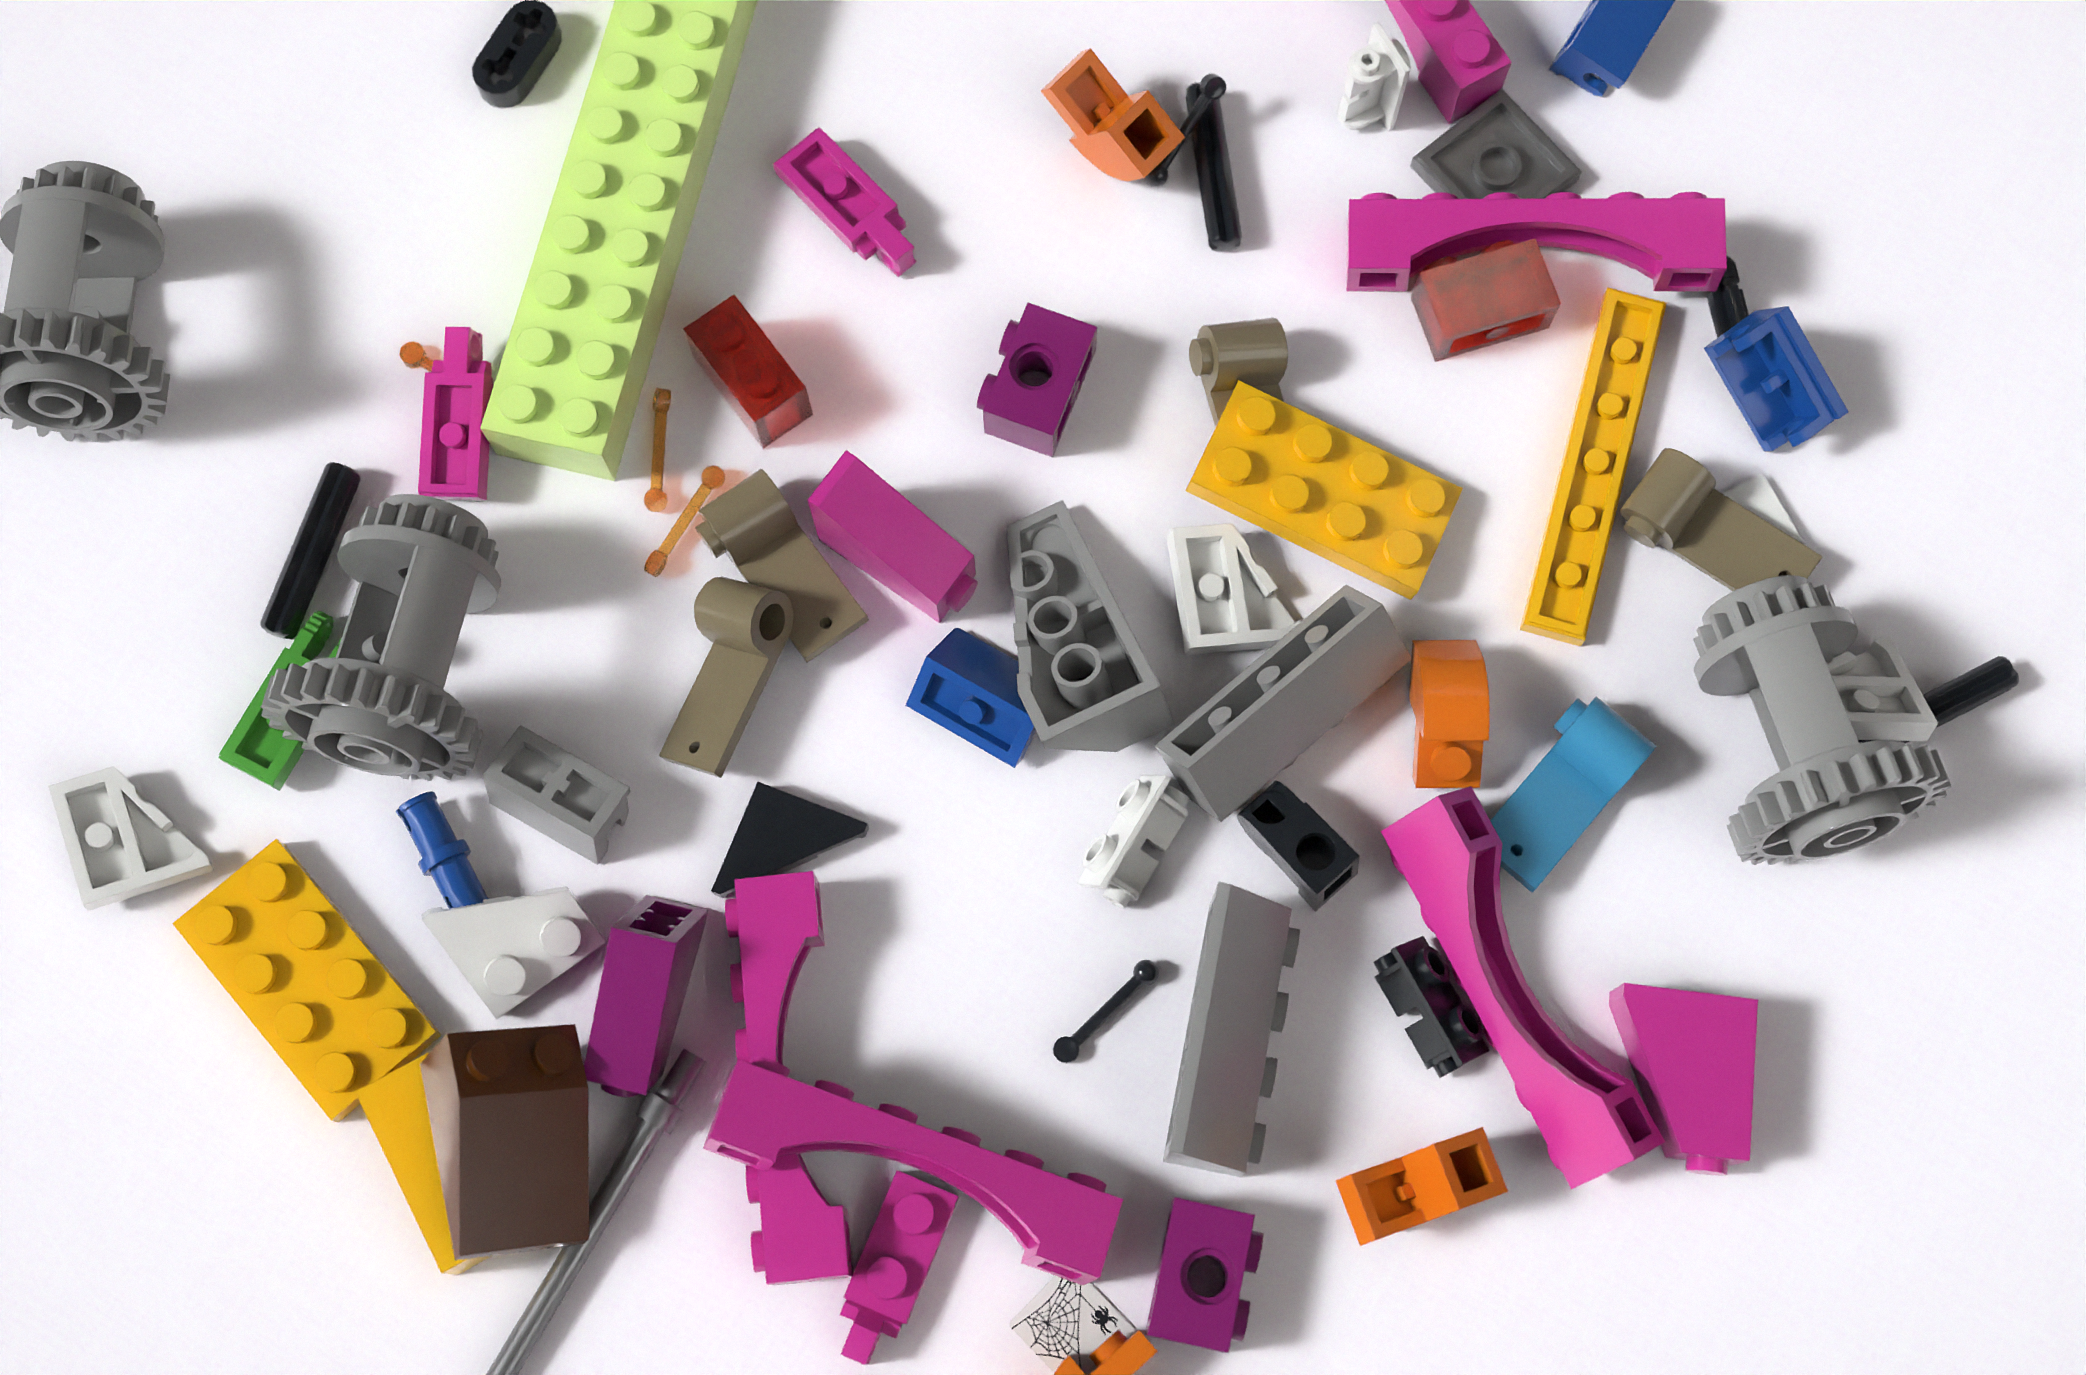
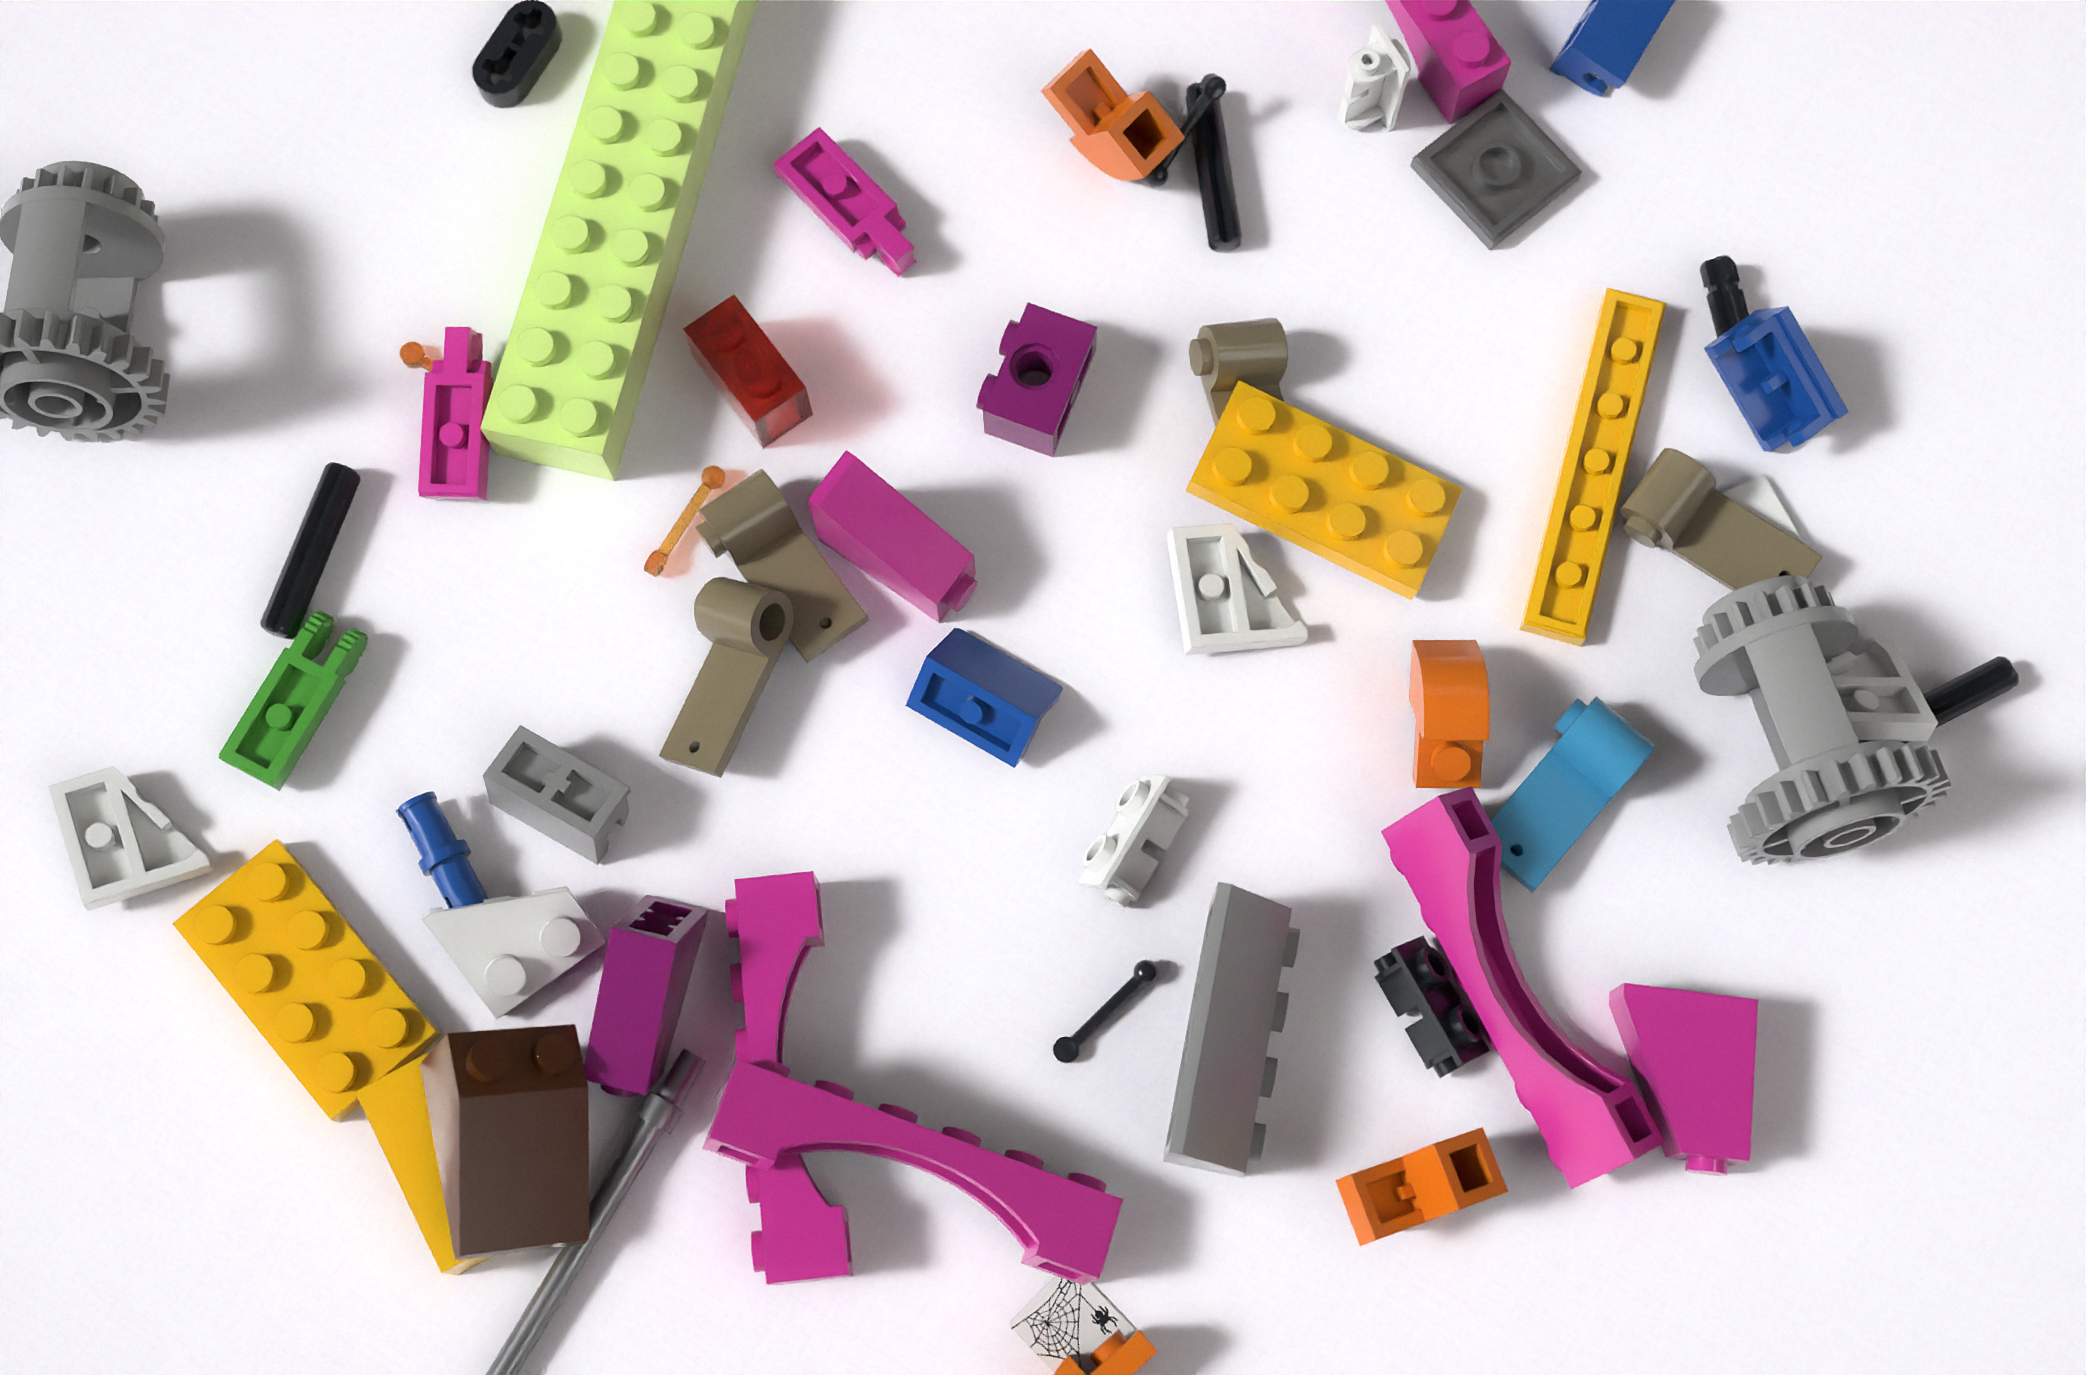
light grey piece [261,494,501,781] -> none
clear orange hinge [643,388,671,512] -> none
black tile [711,782,869,898] -> none
dark pink hinge [840,1170,959,1366] -> none
light grey wedge [1007,500,1174,752] -> none
magenta brick [1145,1197,1264,1353] -> none
light grey brick [1155,584,1412,822] -> none
black leg [1237,781,1360,912] -> none
dark pink arch [1346,192,1727,292] -> none
clear red brick [1410,238,1561,362] -> none

